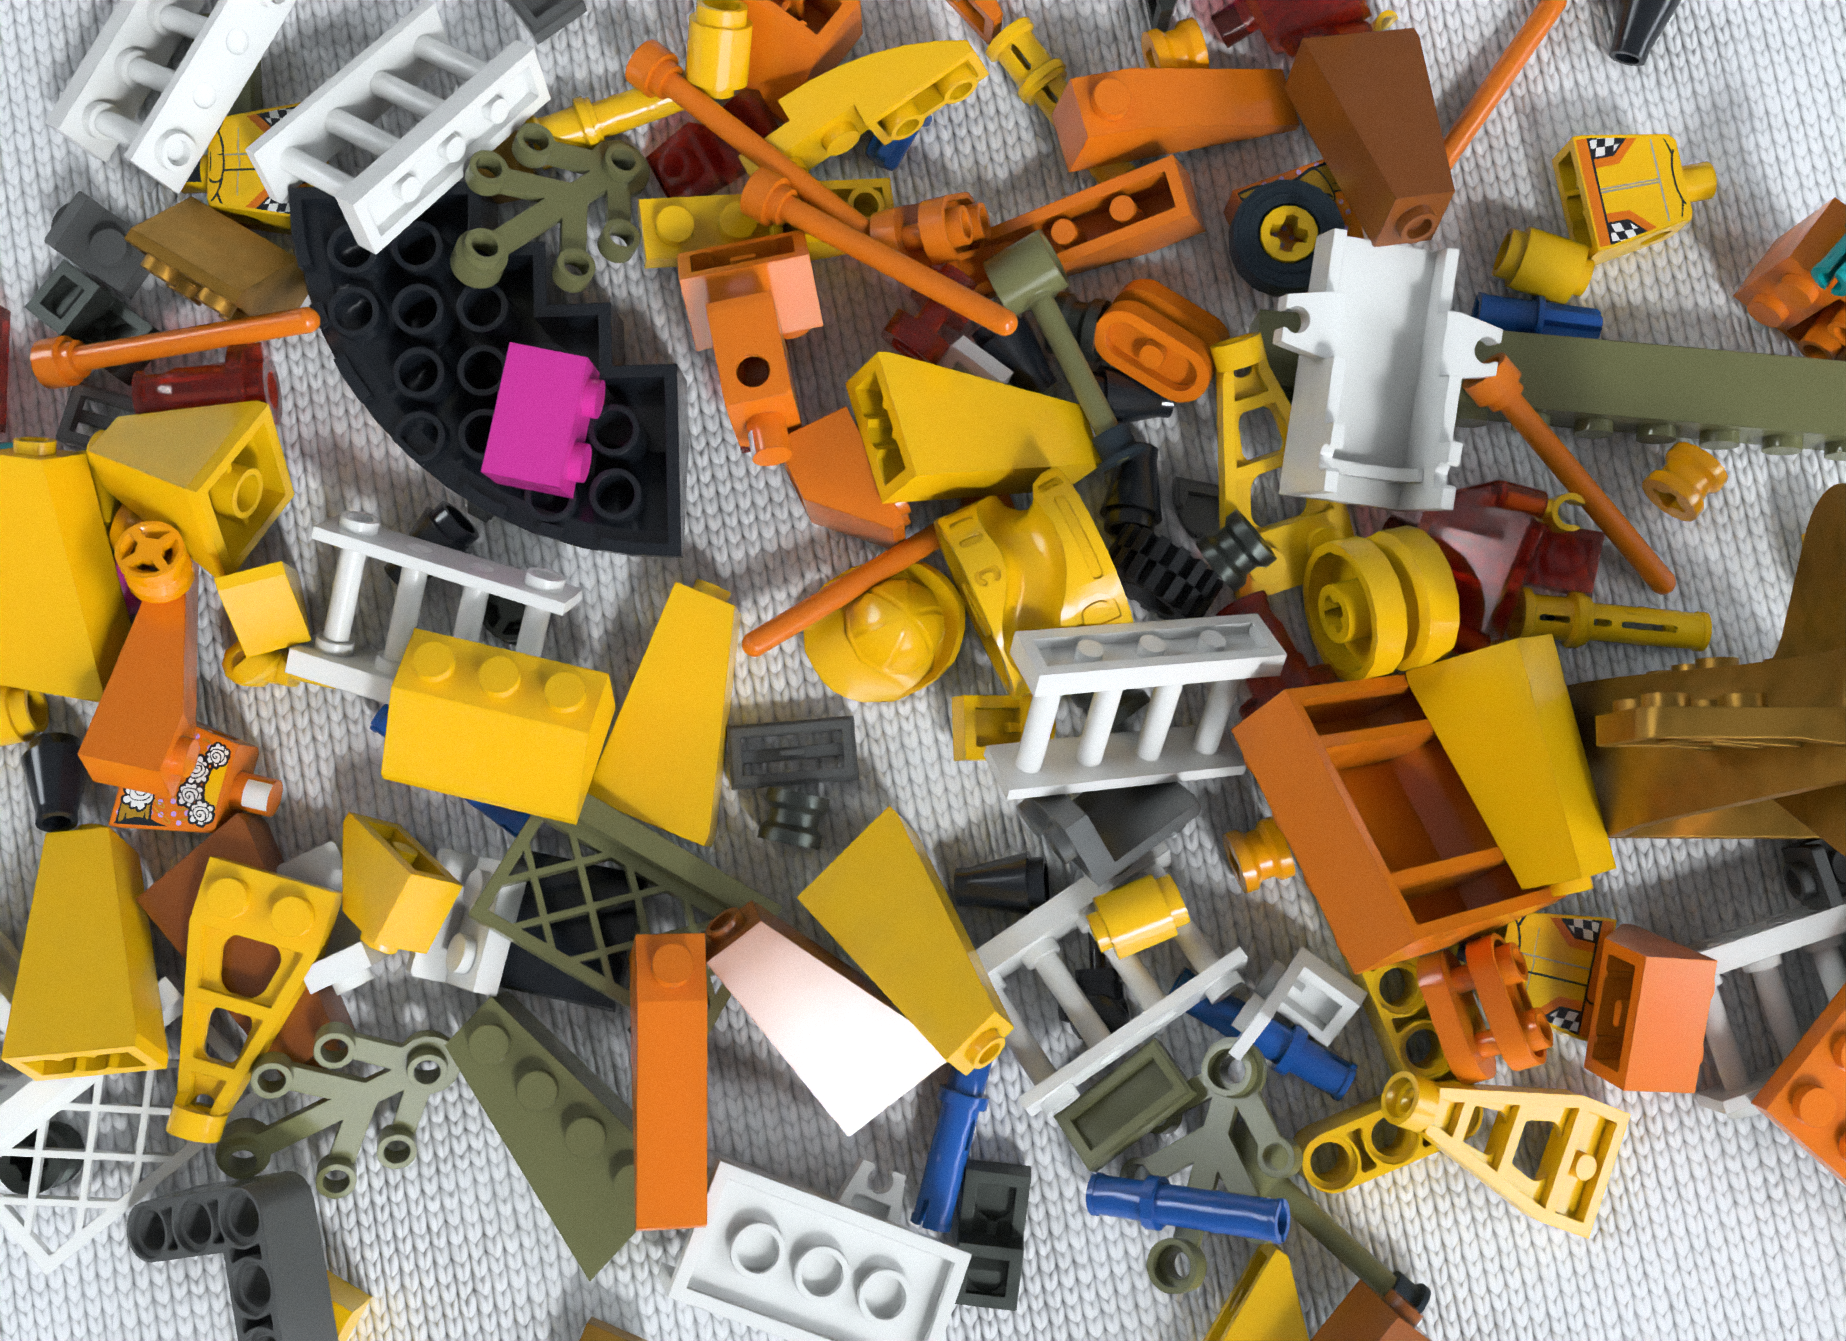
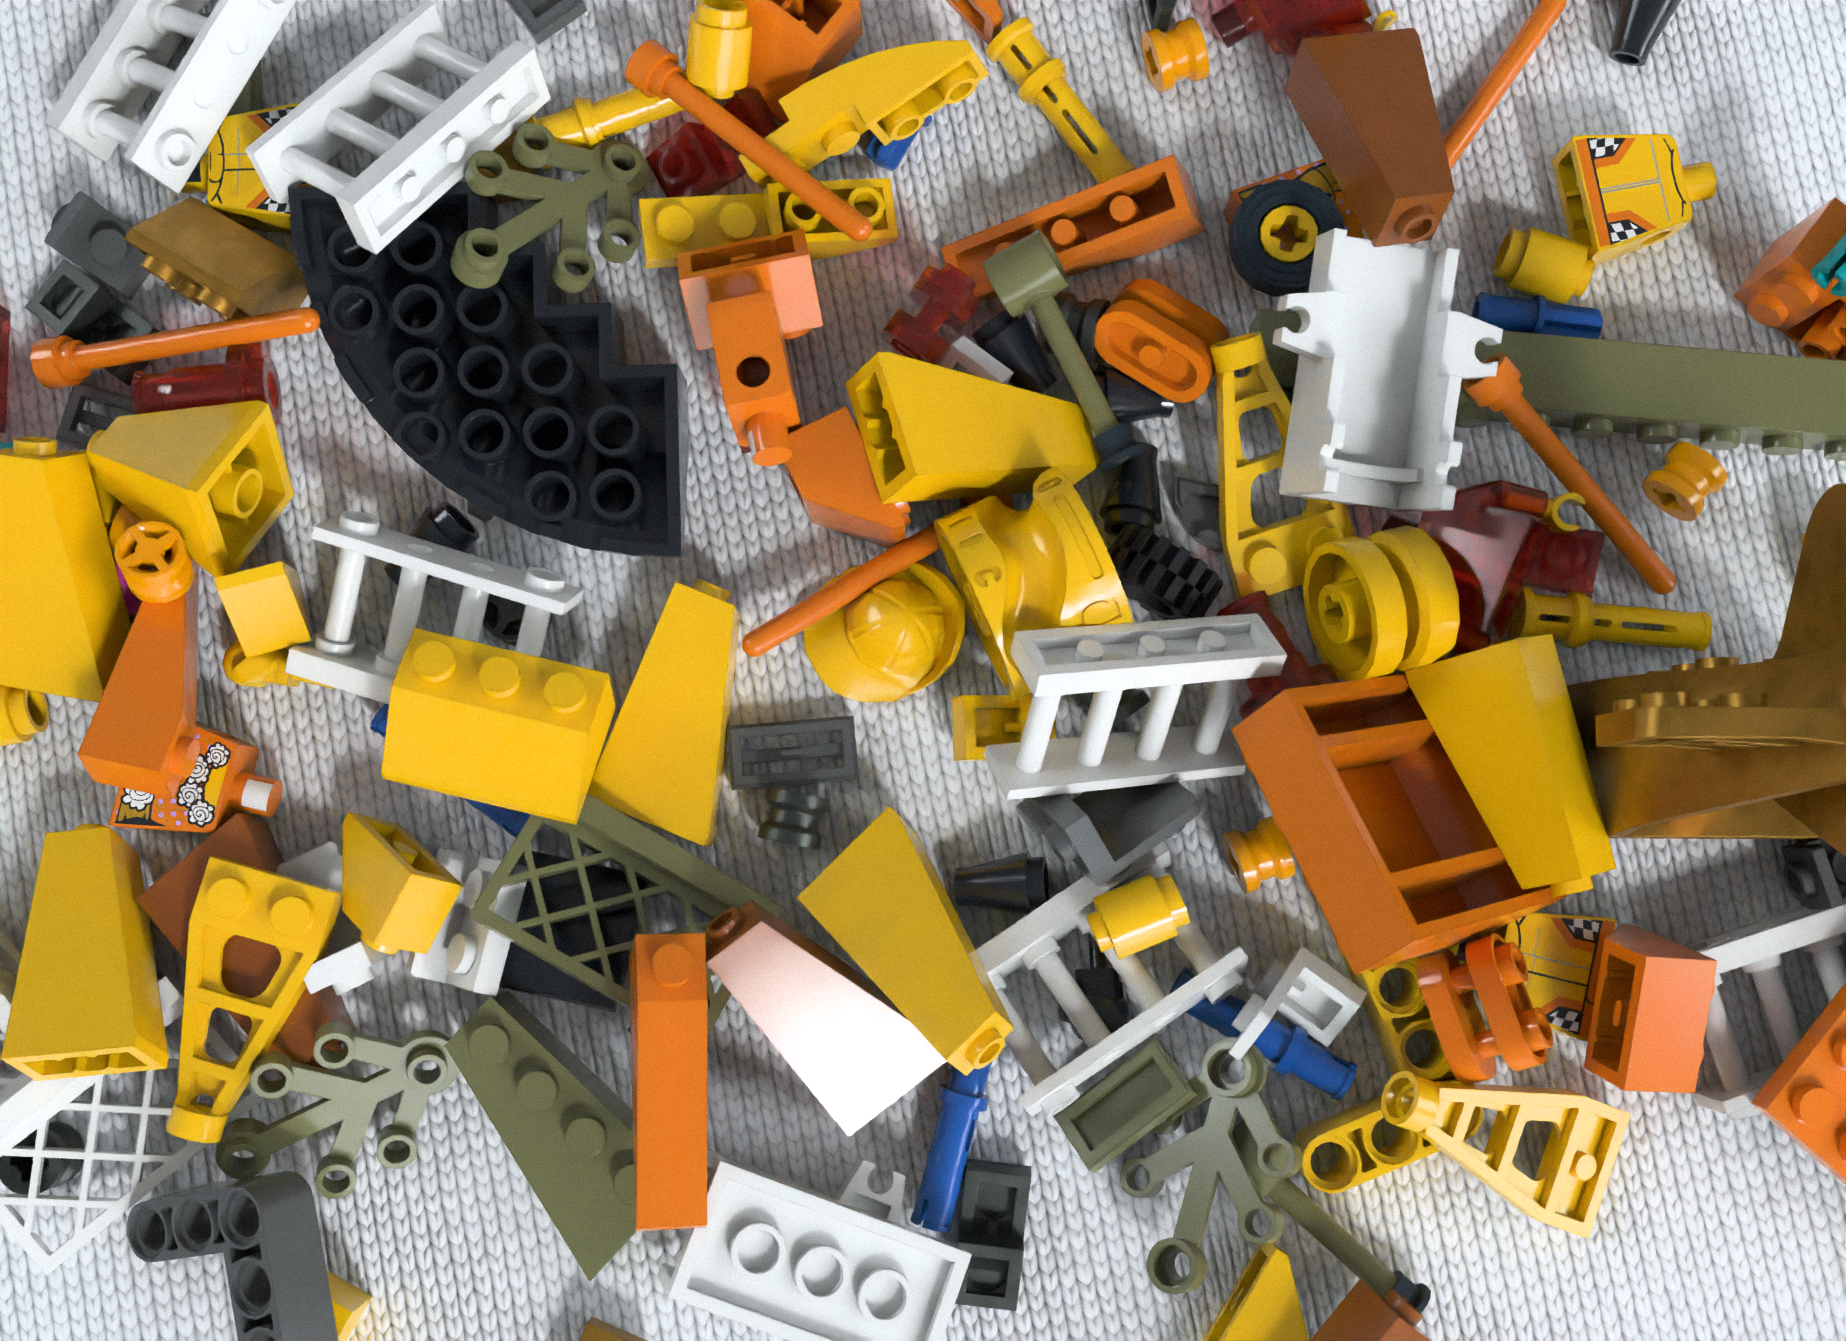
black cone [21,732,88,833] -> none
dark pink brick [481,342,605,499] -> none
orange piece [740,167,1018,336] -> none
orange brick [870,192,991,276] -> none
orange slope [1051,68,1300,173] -> none
blue pin [1086,1172,1290,1244] -> none
pearl dark grey wheel [1195,509,1277,592] -> none

